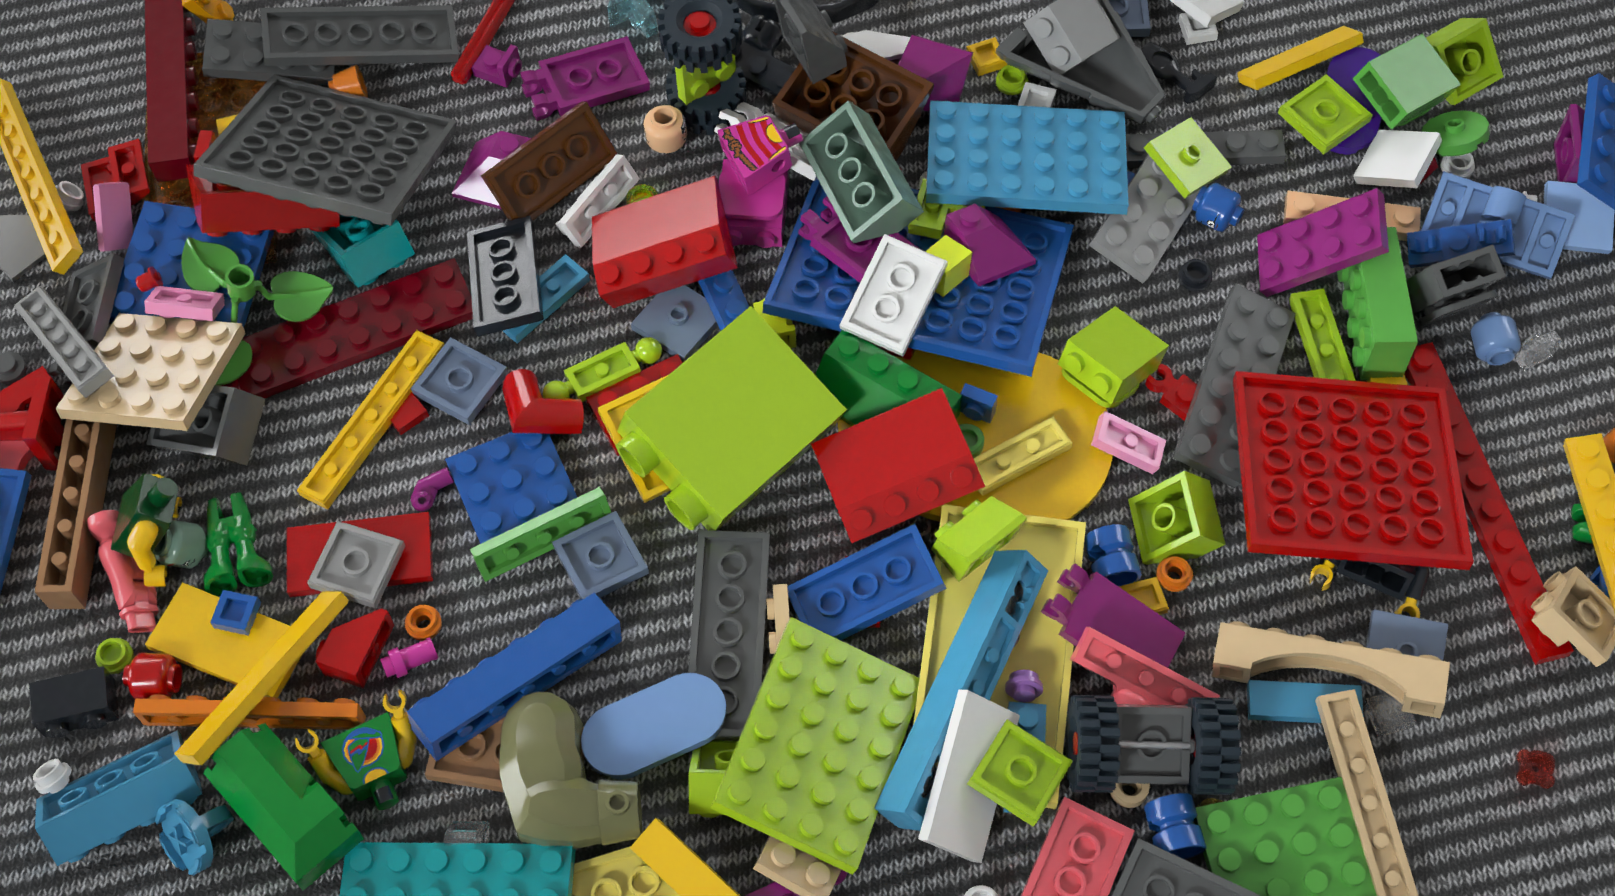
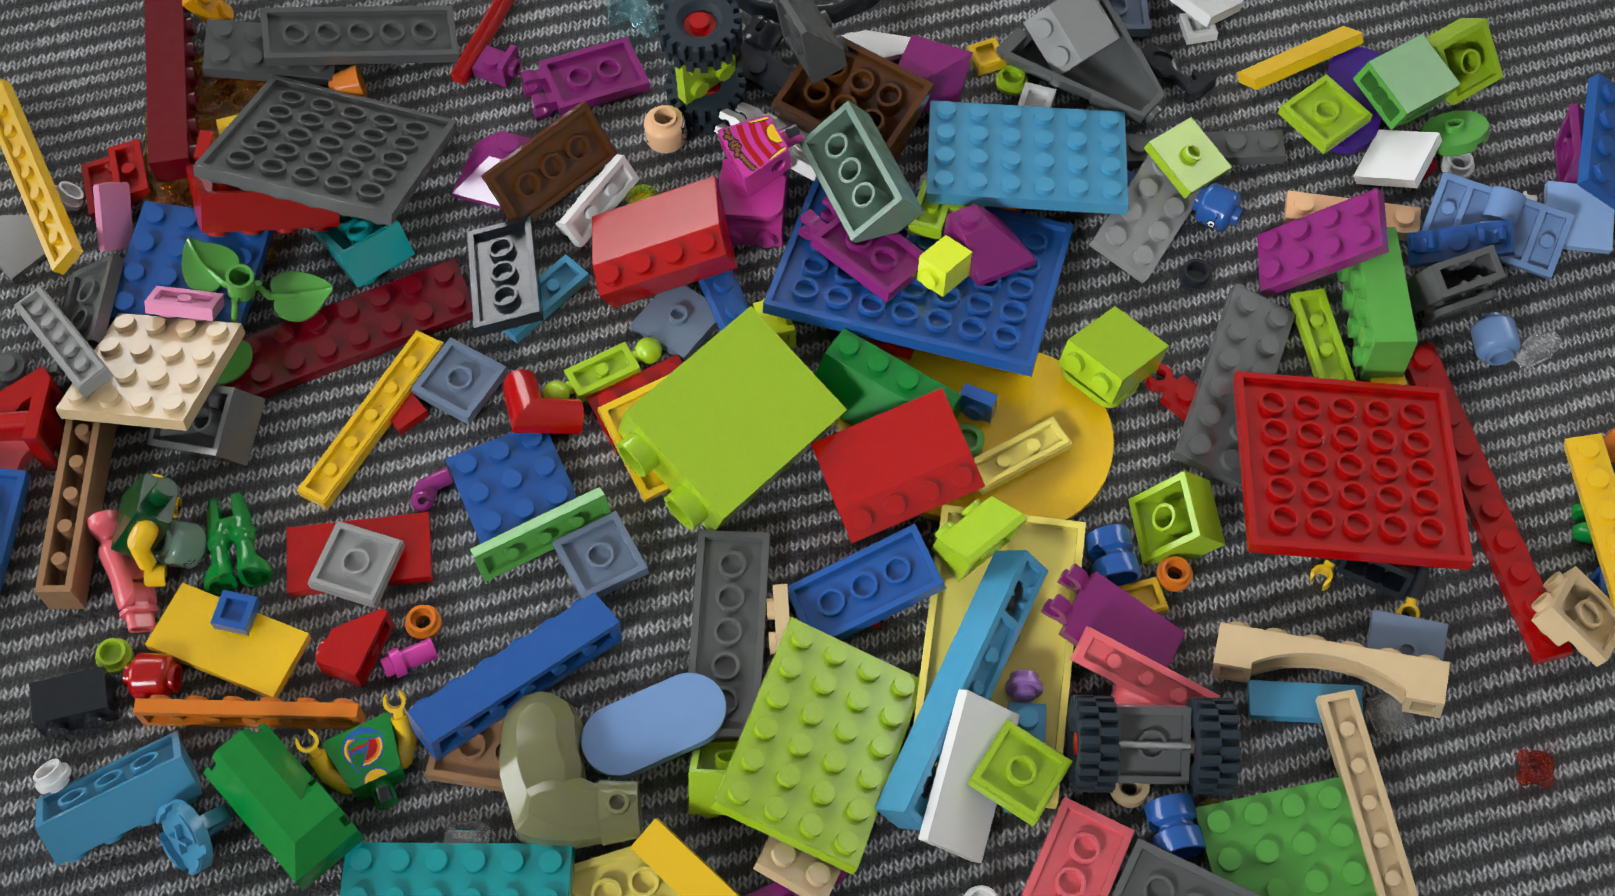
red piece [135,266,163,292] -> none
yellow tile [174,591,349,765] -> none
white tile [839,234,948,356] -> none
bright pink plate [1091,411,1166,474] -> none

